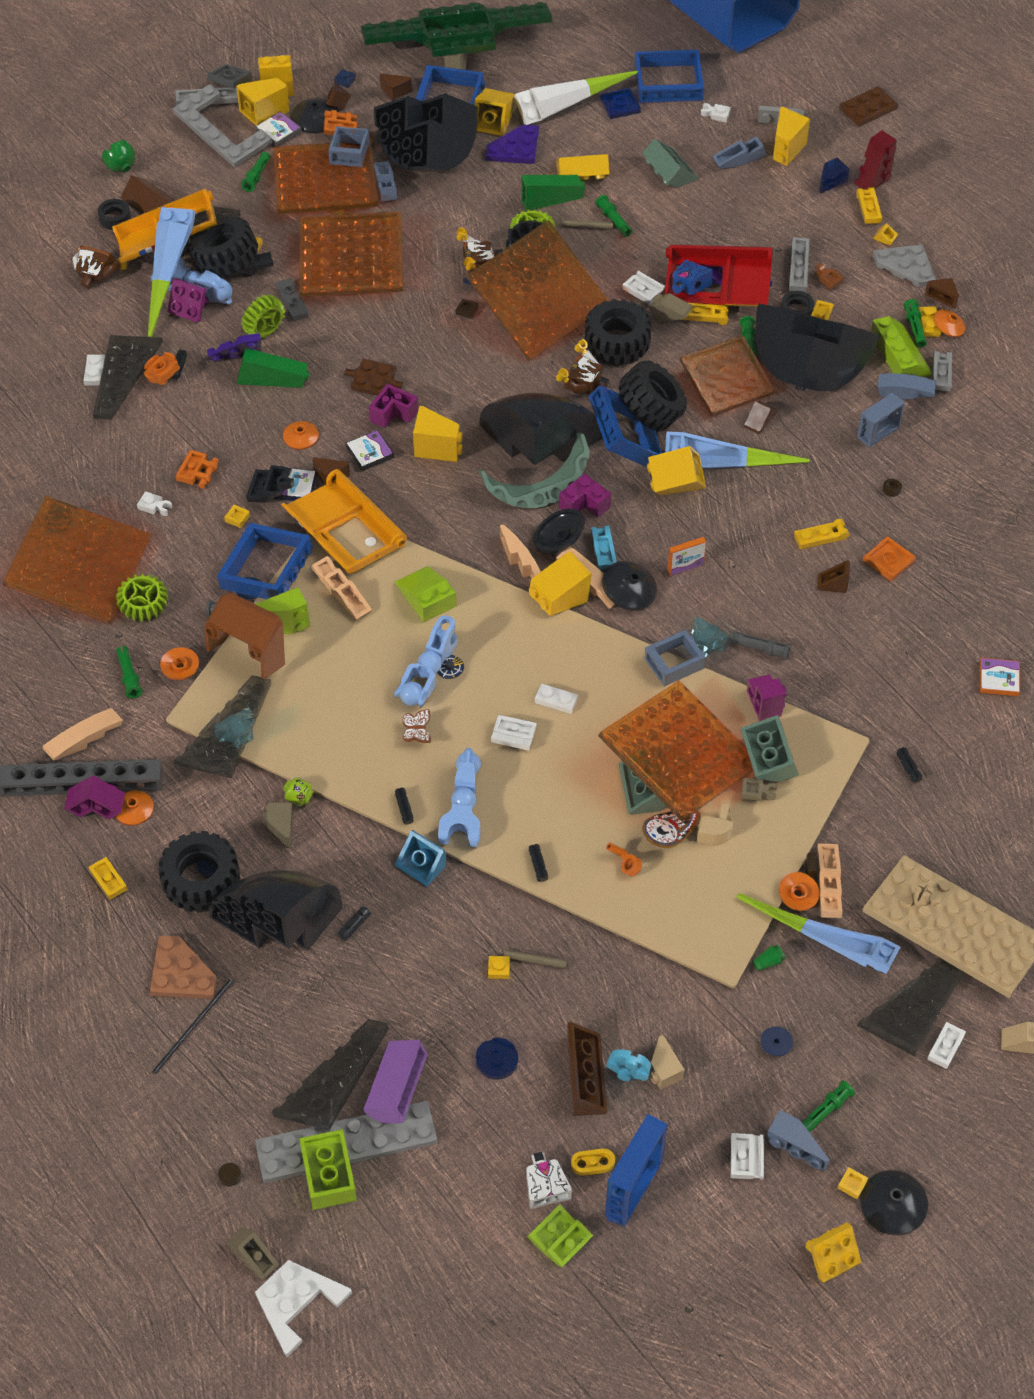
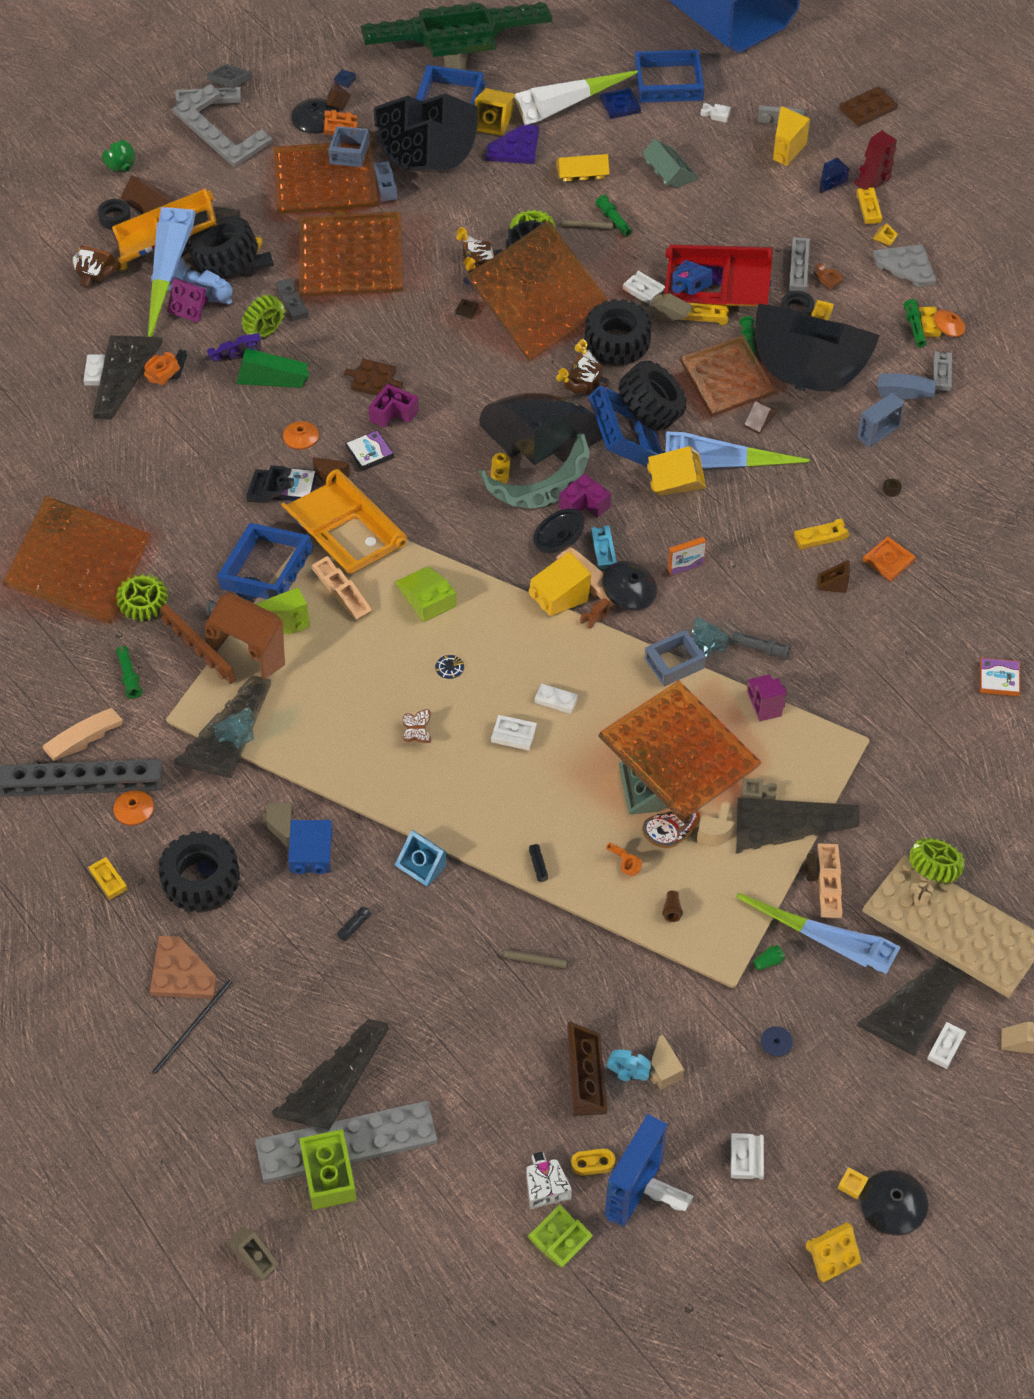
magenta brick [64,775,125,820] -> none
white plate [137,491,173,516] -> none
orange dish [160,647,199,680] -> none
orange plate [176,450,219,489] -> none
black brick [209,870,343,951] -> none
dark brown tile [218,1163,241,1187] -> none
yellow plate [224,504,250,528] -> none
yellow slope [236,78,290,126] -> none
green pin [241,151,271,192] -> none
tile [255,112,302,147] -> none
white wing [255,1260,352,1357] -> none
yellow slope [258,55,294,97] -> none
lime head [283,777,314,807] -> none
medium lavender brick [363,1040,428,1123] -> none
reddish brown slope [380,73,412,100] -> none
light blue piece [394,615,457,708] -> none
black axle [395,787,414,825] -> none
yellow slope [413,406,463,462] -> none
light blue piece [438,748,481,847] -> none
clear blue tile [475,1037,519,1080] -> none
yellow plate [488,956,510,979] -> none
light nougat slope [500,524,540,579] -> none
green slope [521,175,585,211] -> none
sand blue slope [712,136,767,169] -> none
sand green slope [740,715,799,782] -> none
sand blue slope [766,1110,829,1171] -> none
orange dish [779,872,820,911] -> none
green pin [802,1080,855,1133] -> none
lime slope [871,316,932,377] -> none
black axle [896,747,922,783] -> none
reddish brown slope [925,278,959,309] -> none
none -> dark orange plate [160,604,236,684]
none -> blue panel [288,820,333,874]
none -> yellow plate [491,453,510,484]
none -> dark orange plate [580,598,610,629]
none -> white plate [644,1178,693,1211]
none -> reddish brown cone [662,890,683,922]
none -> clear smoke wing [736,798,860,854]
none -> lime gear [909,837,965,884]

